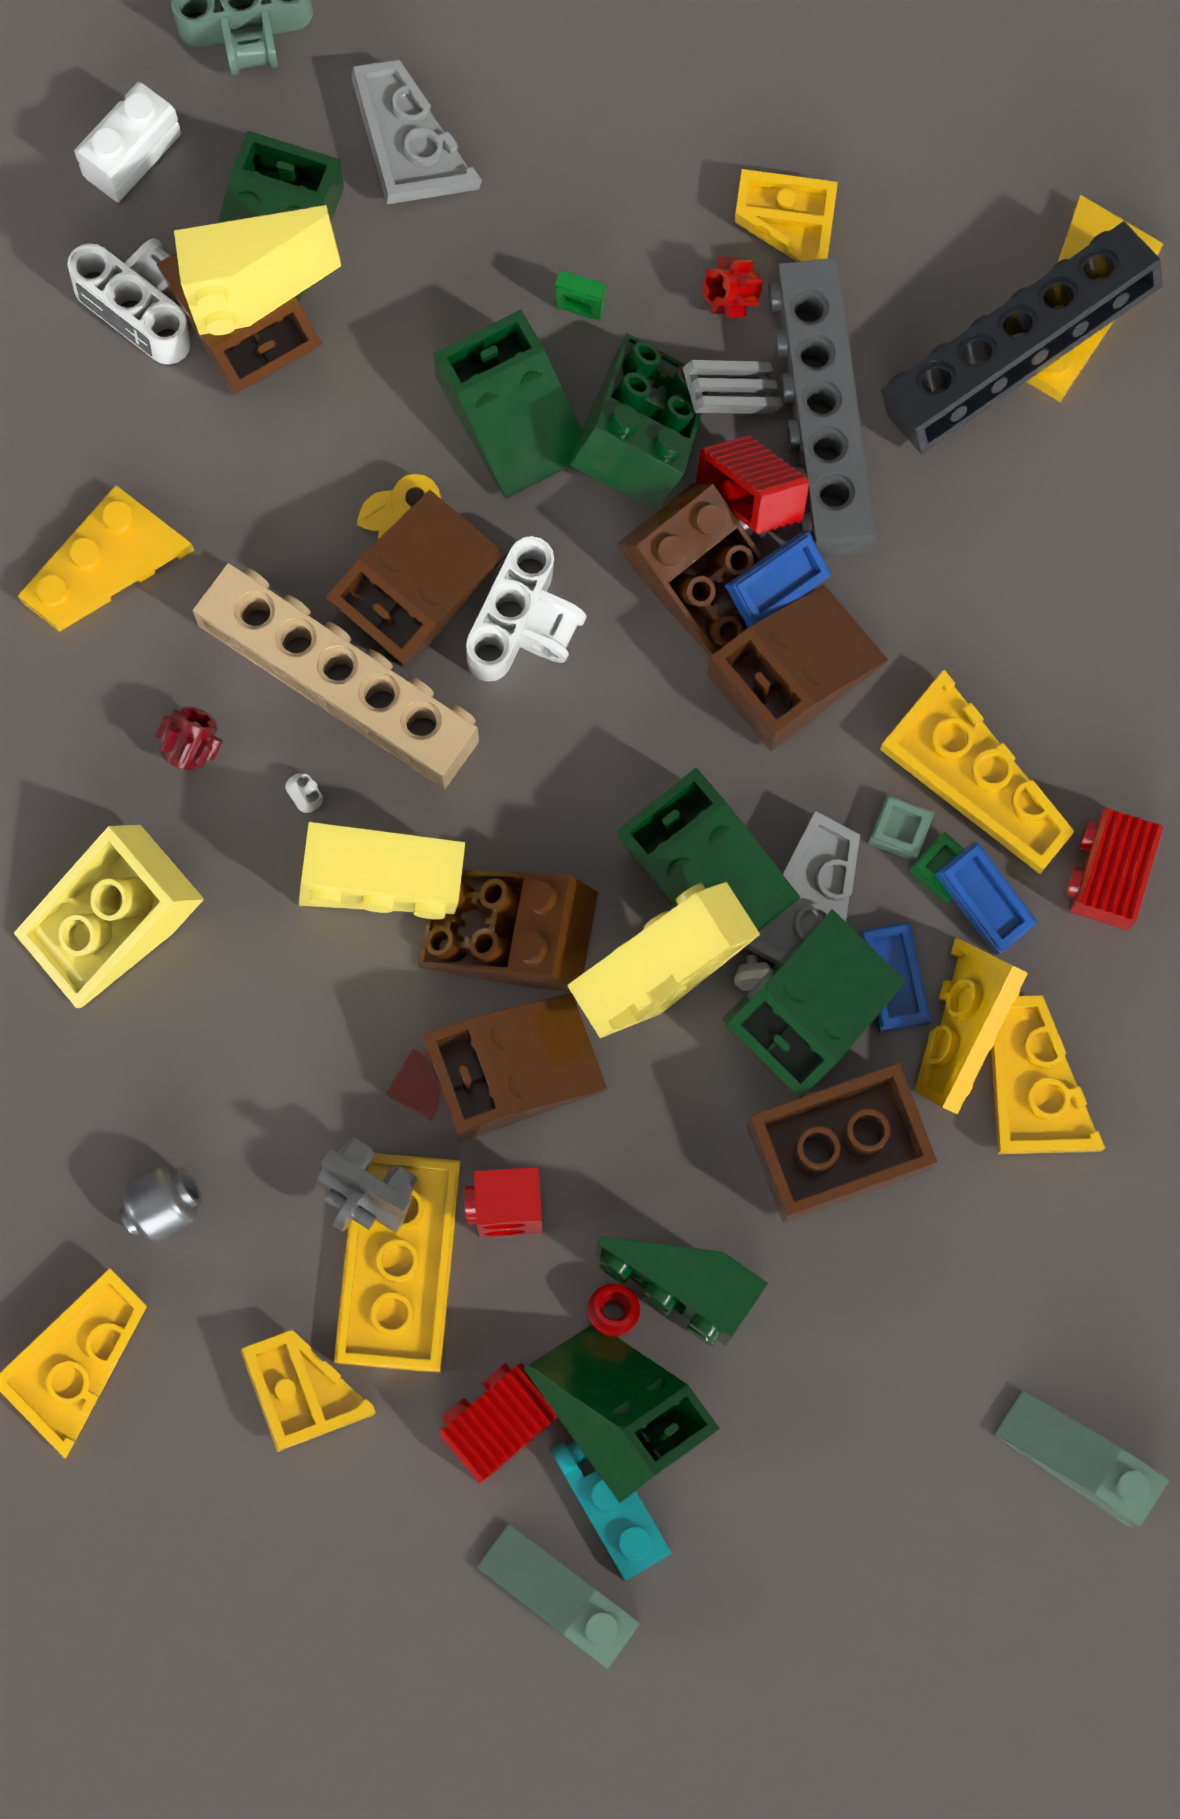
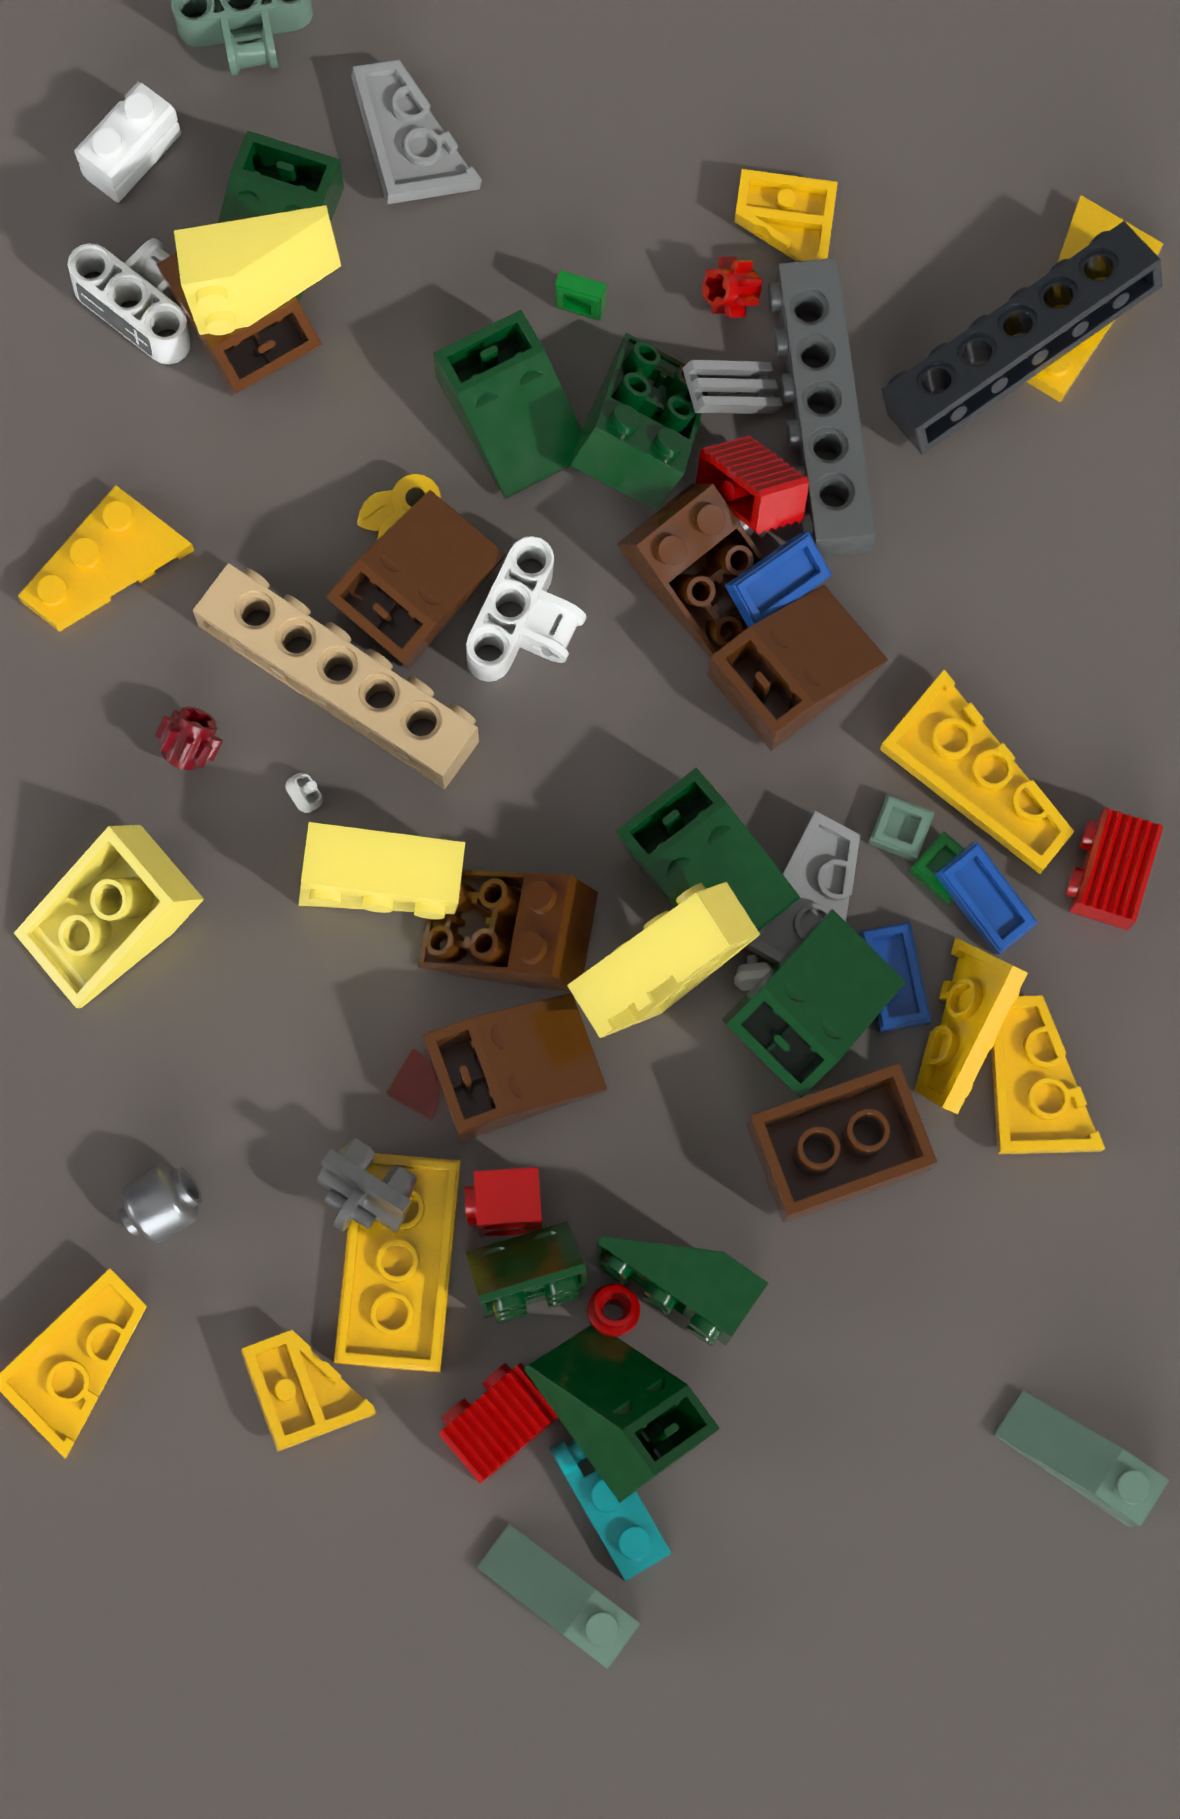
none -> dark green slope [465,1221,587,1324]

